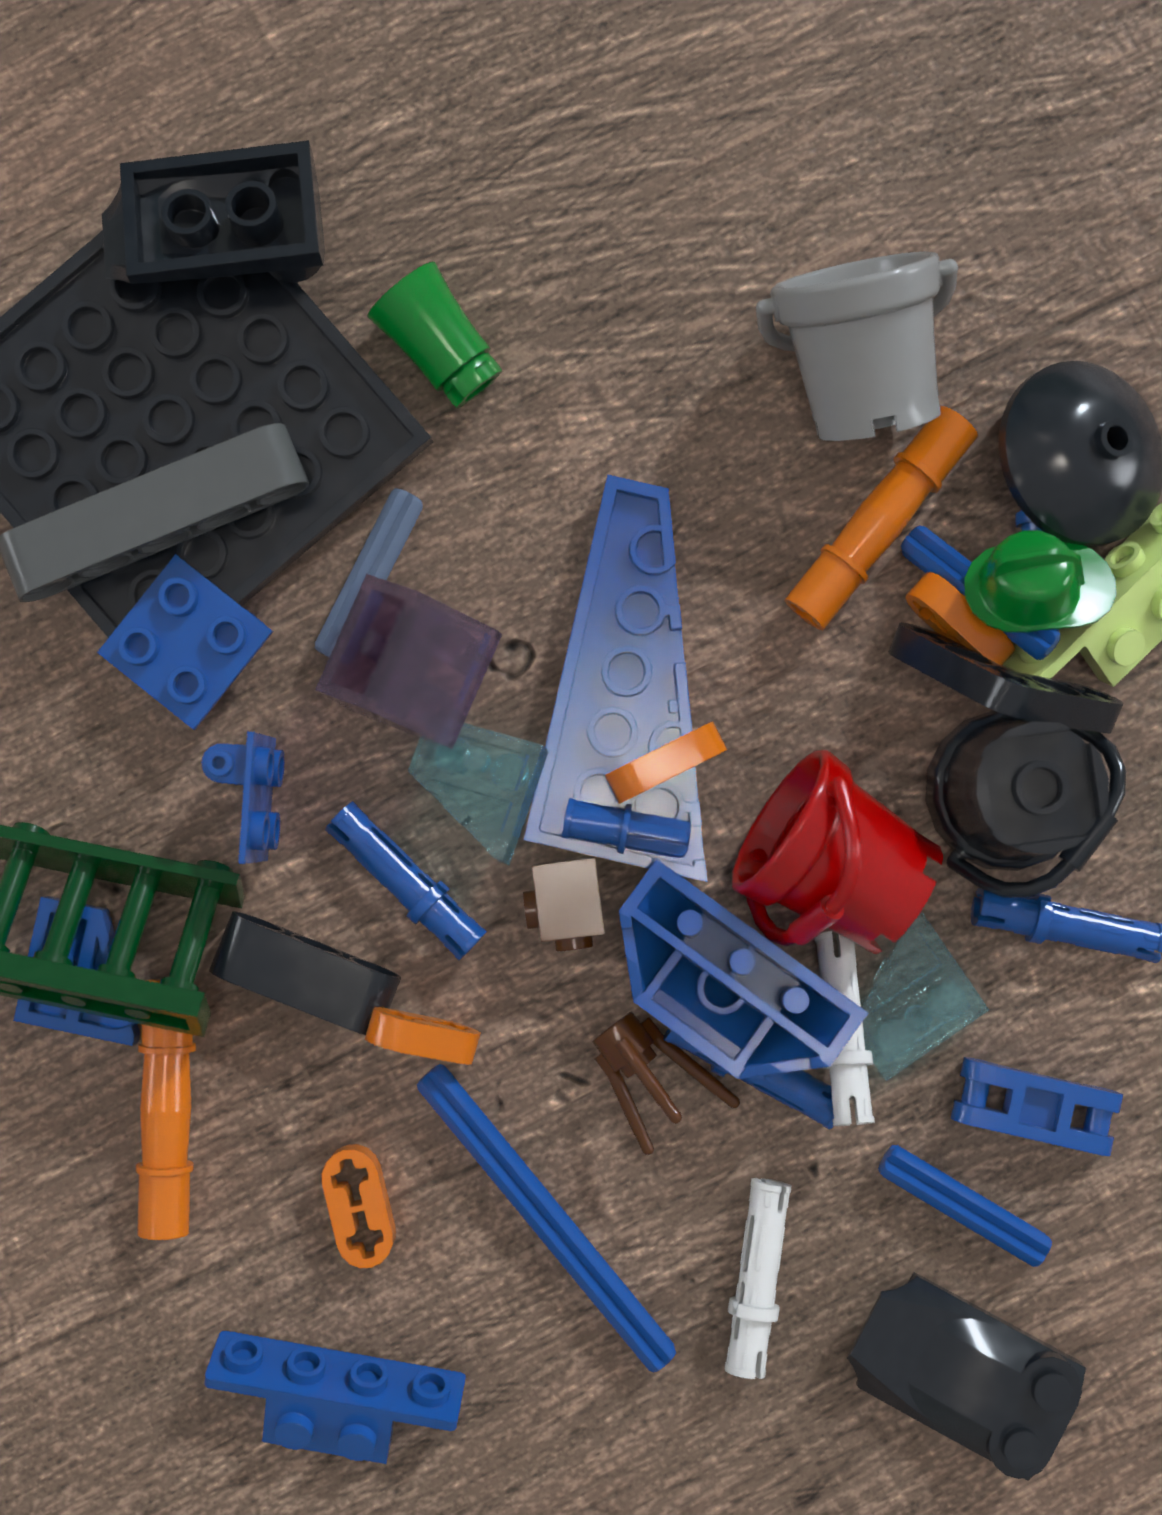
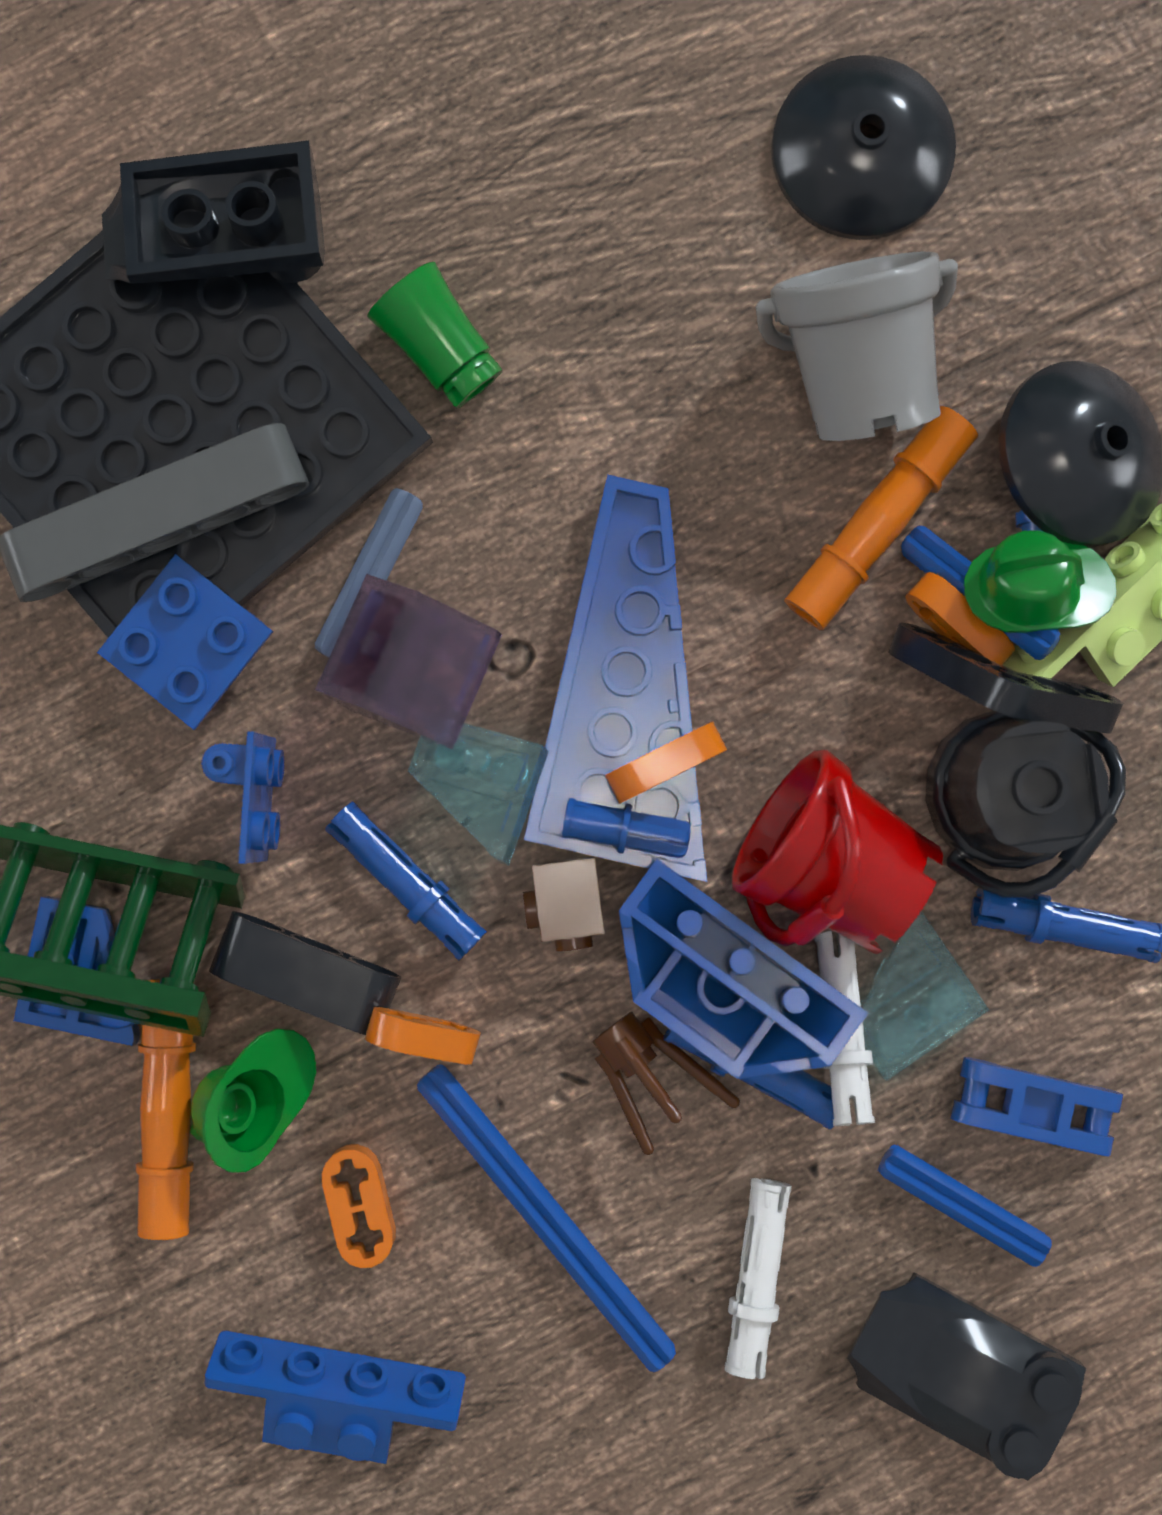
none -> green piece [190,1029,317,1173]
none -> black dish [771,55,956,240]

